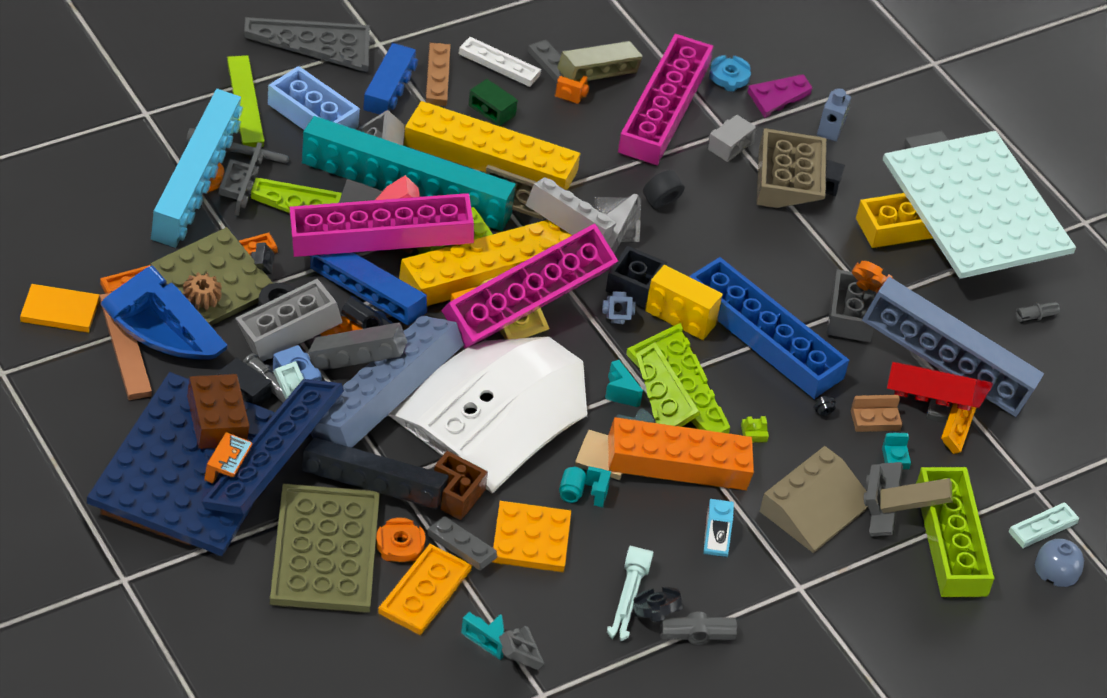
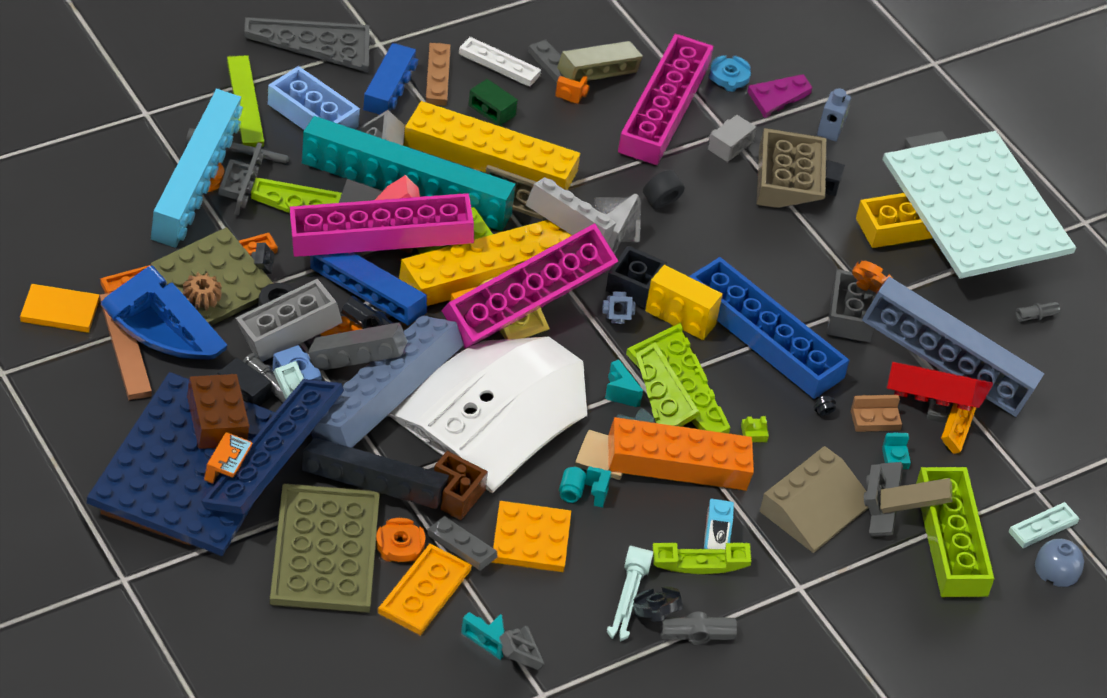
none -> lime slope [653,543,751,574]

